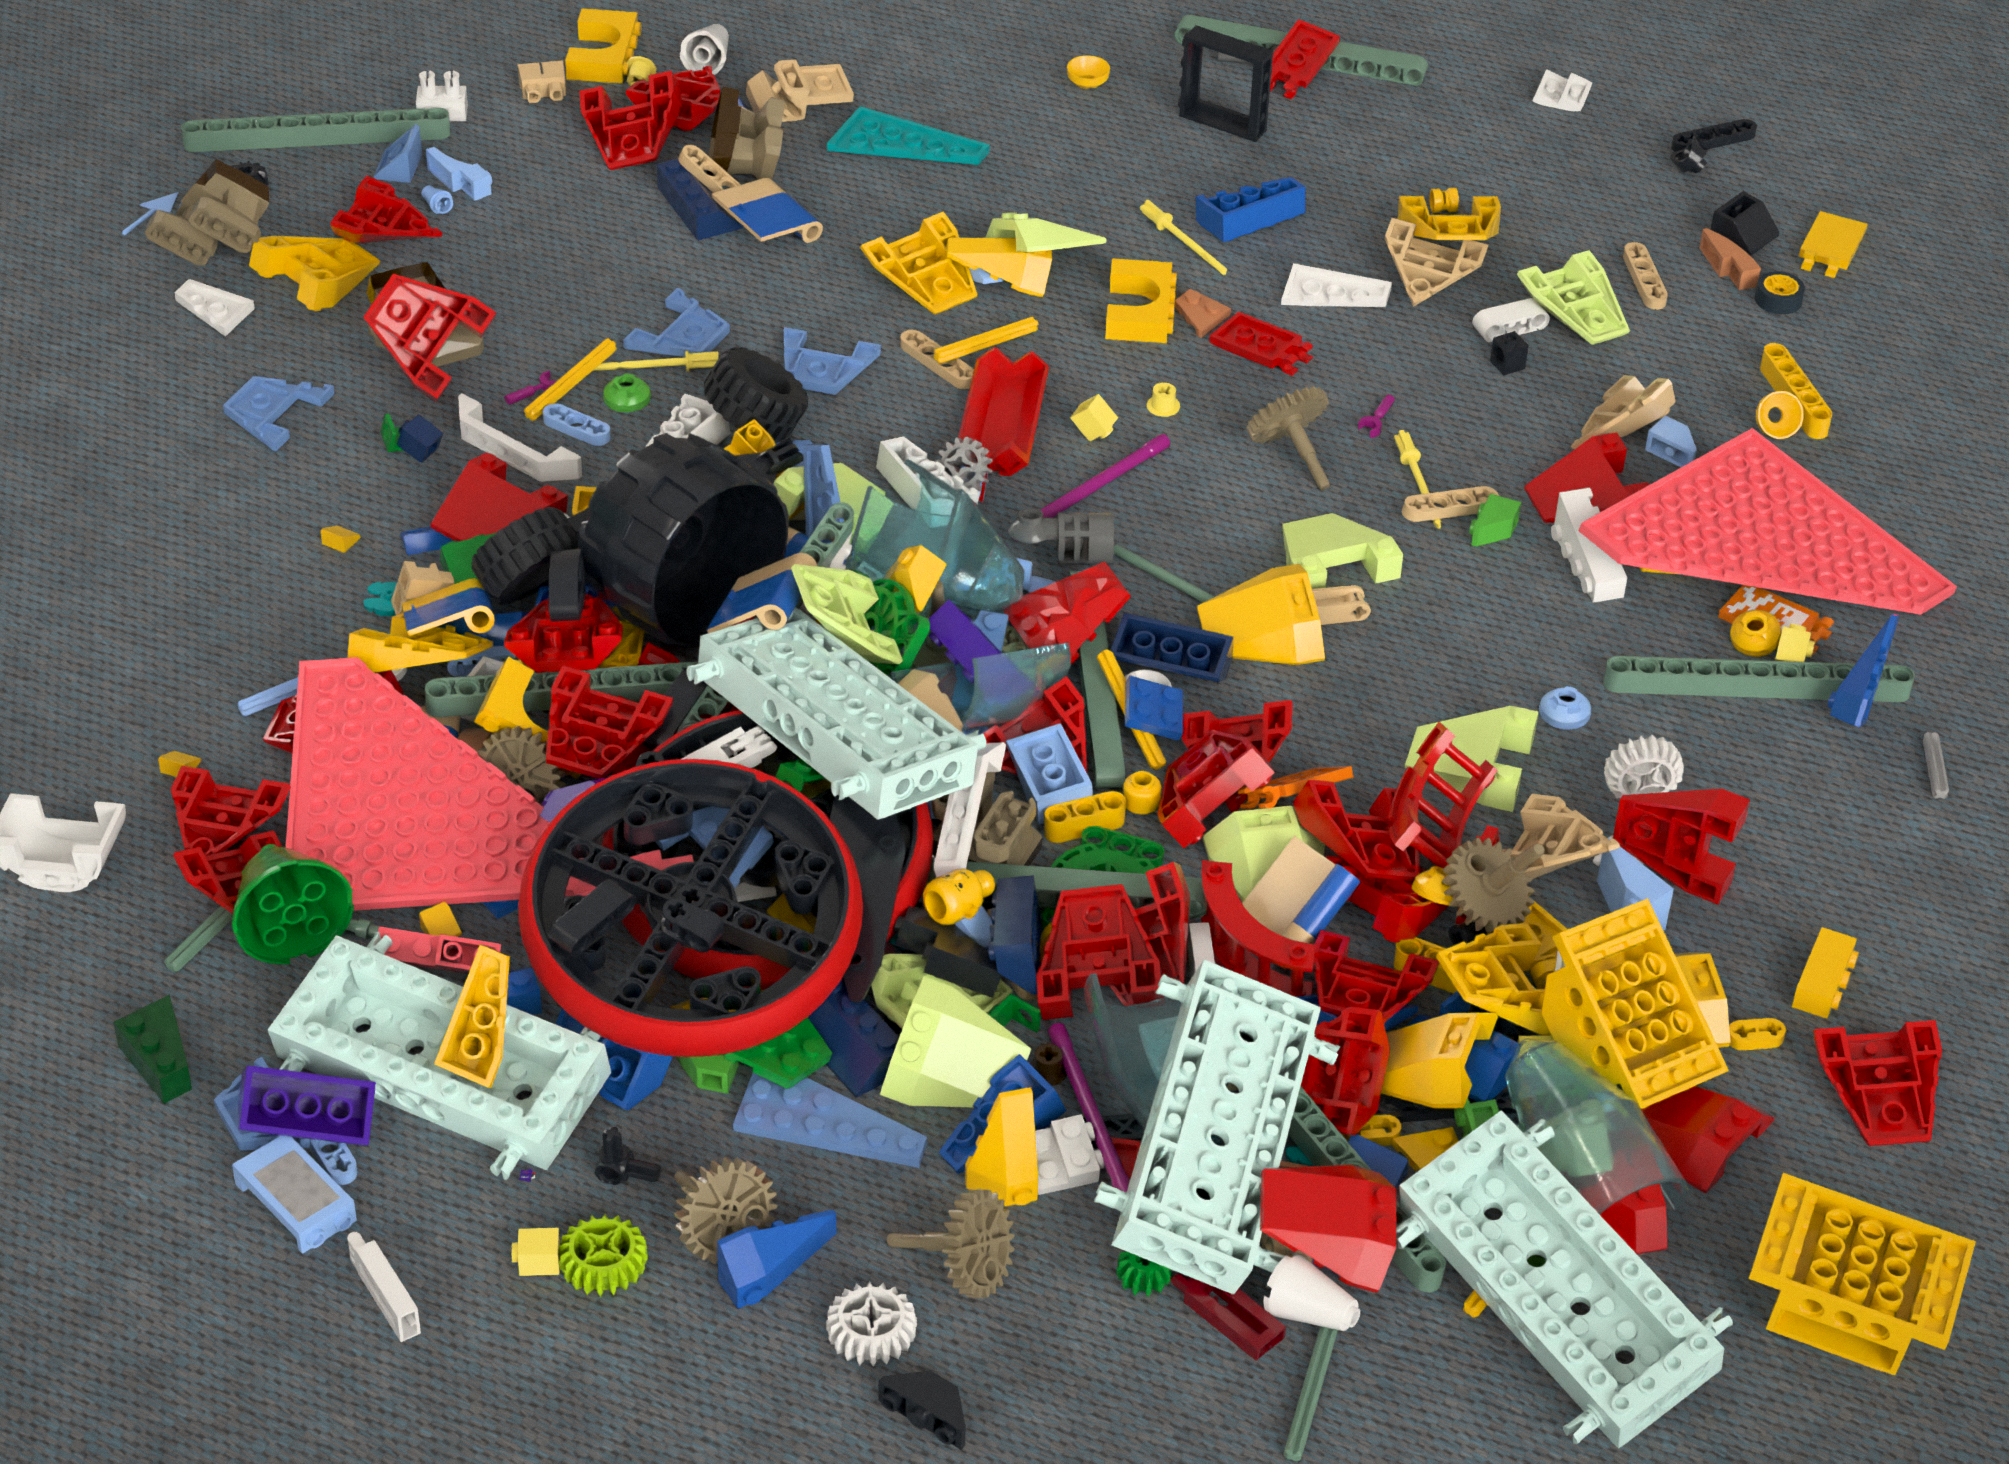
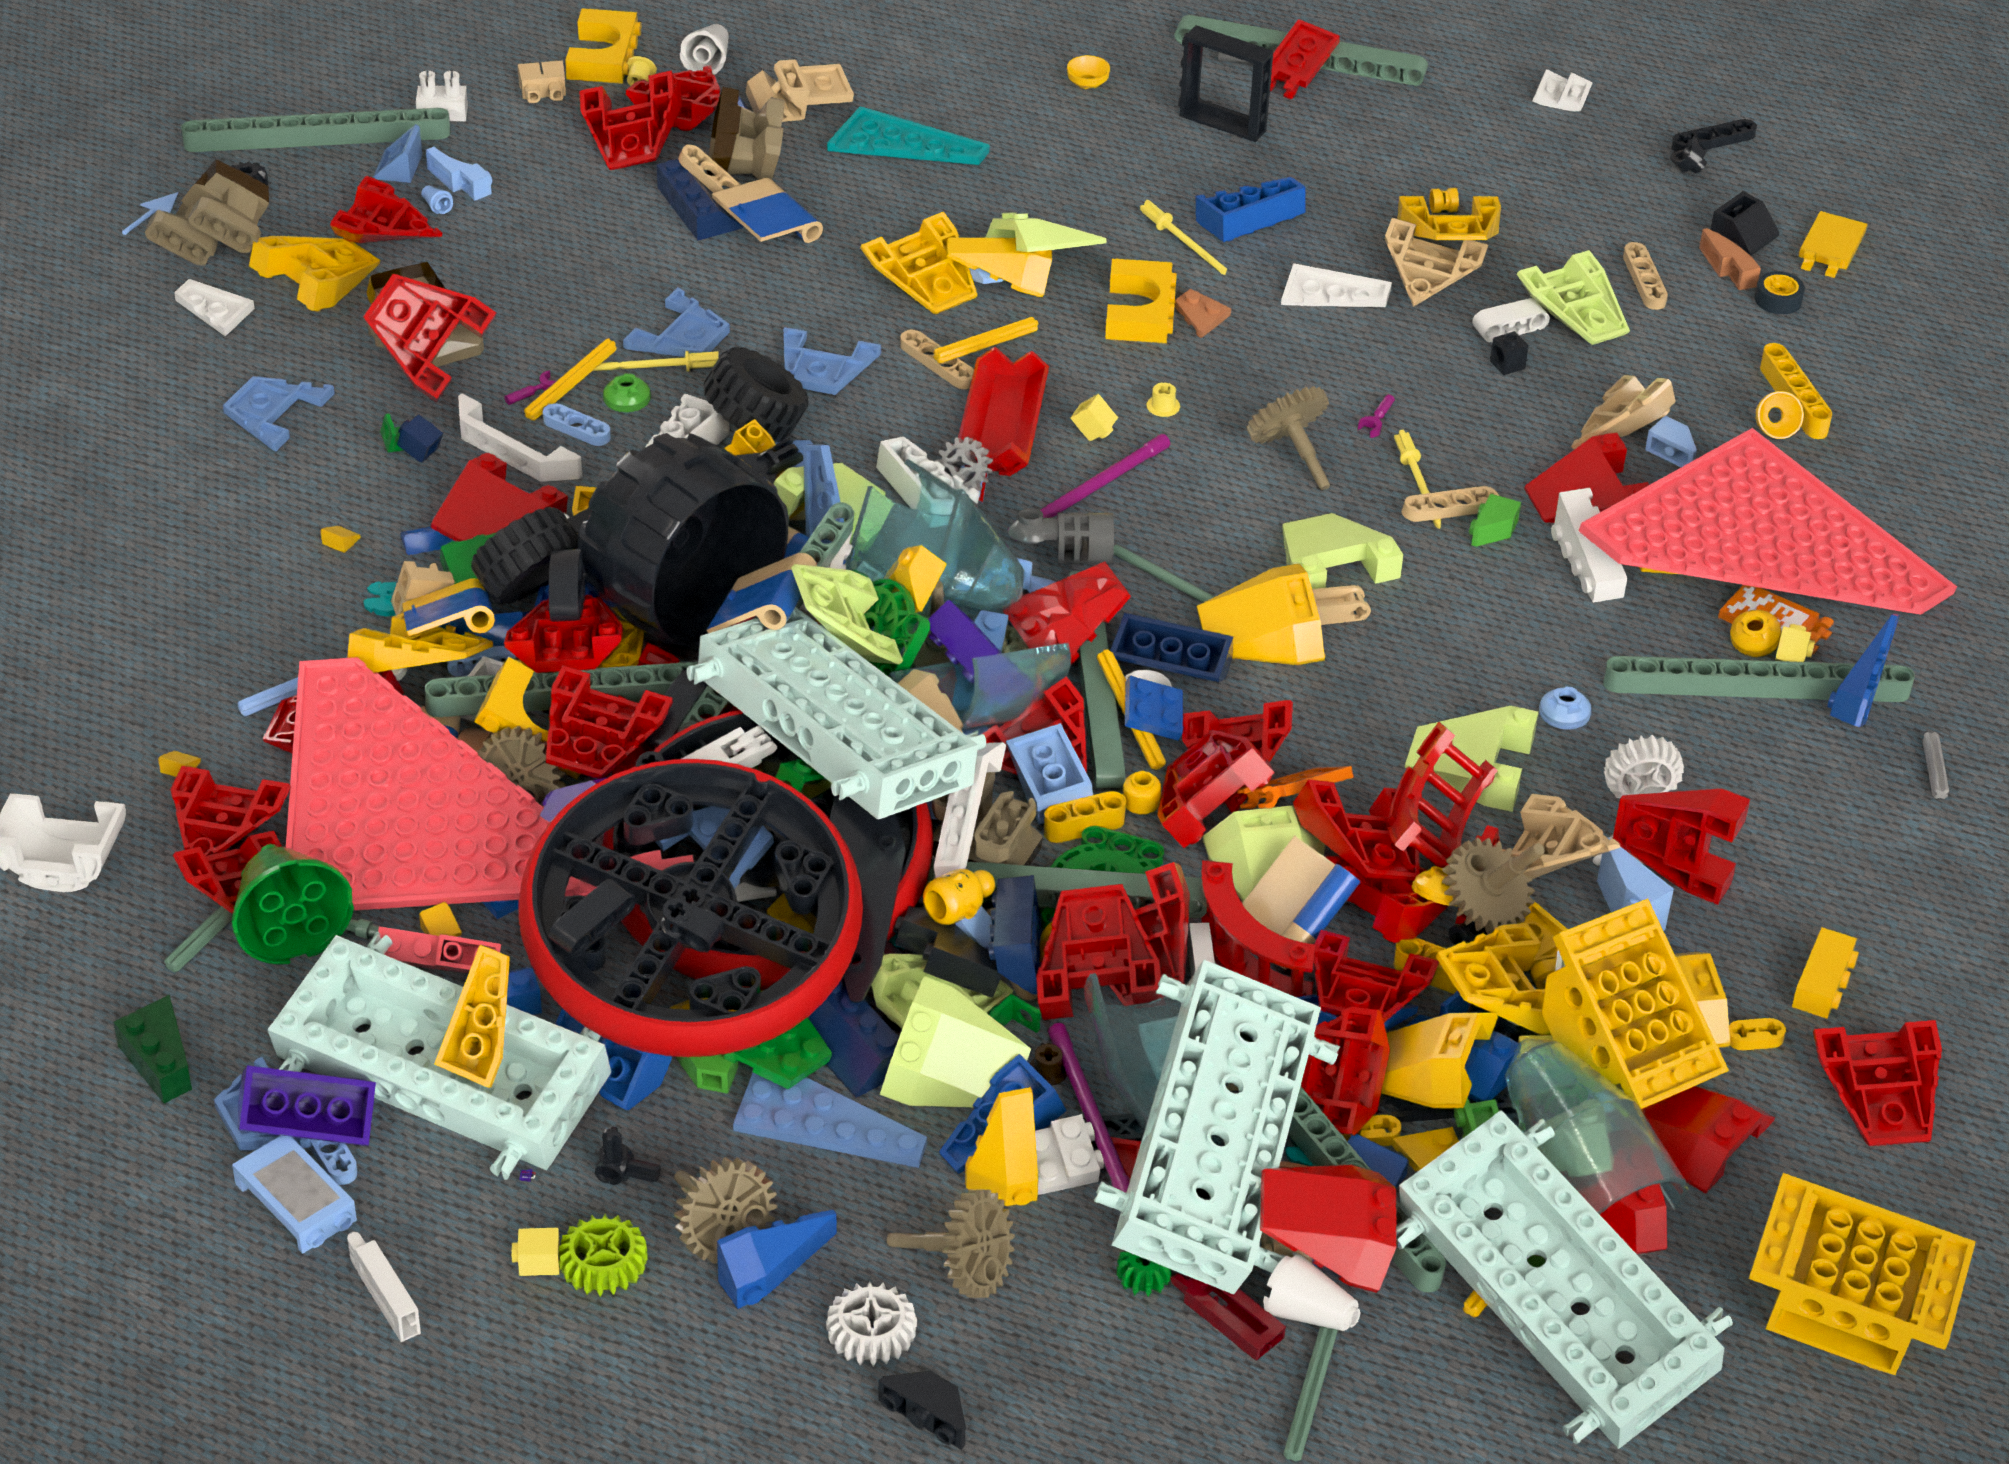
red tile [1209,312,1313,376] -> none

